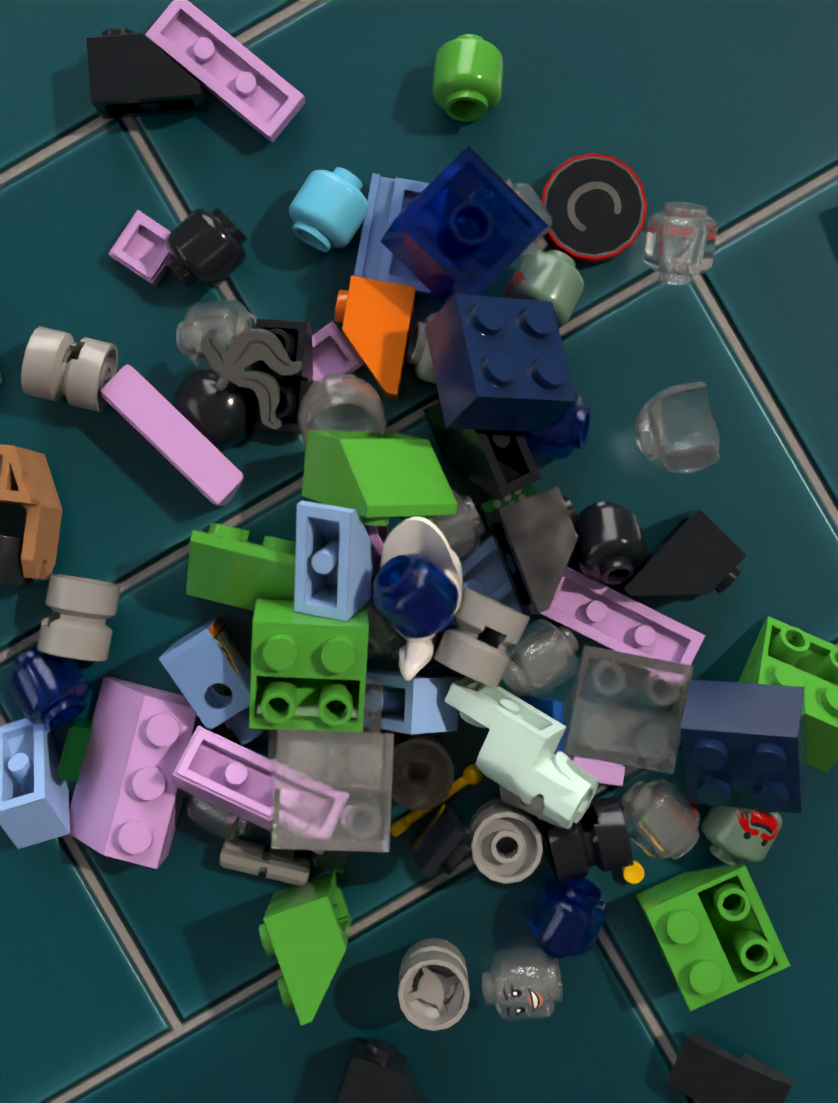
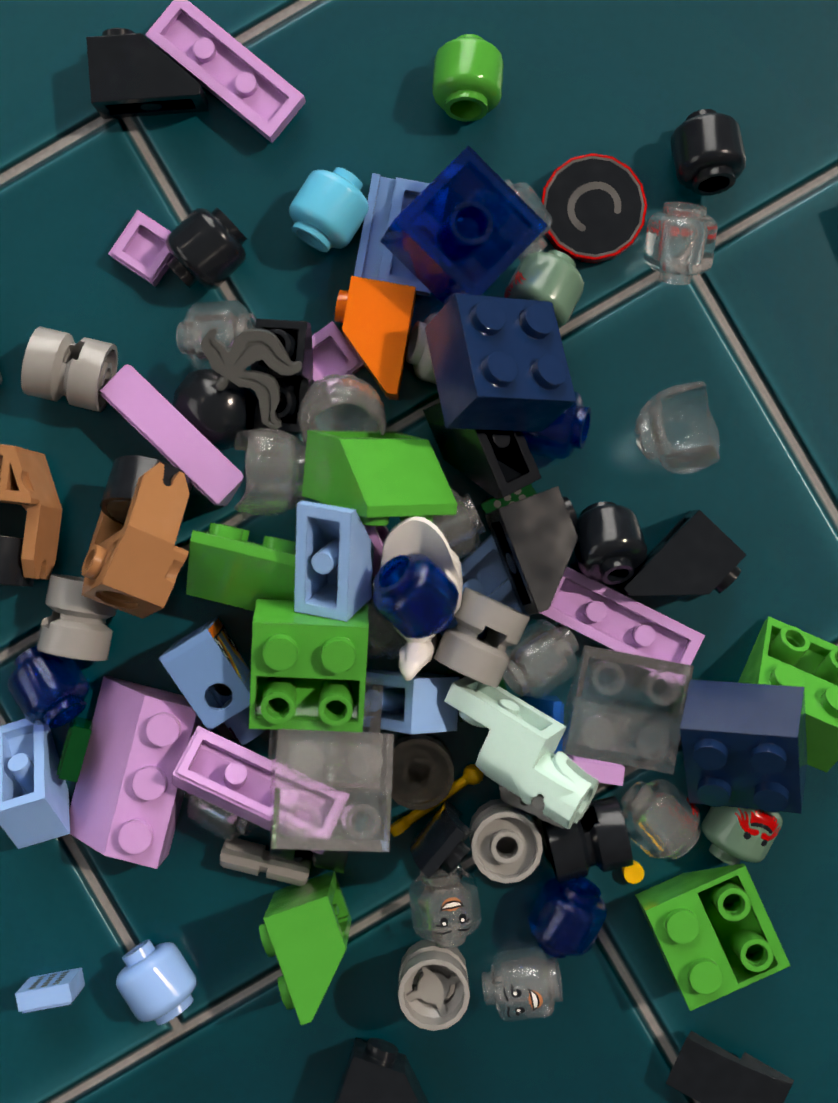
none -> light blue tile [15,967,85,1014]
none -> medium nougat piece [81,455,193,619]
none -> light blue head [116,939,196,1025]
none -> clear hair [234,428,306,516]
none -> clear head [409,865,482,948]
none -> black head [671,109,746,196]

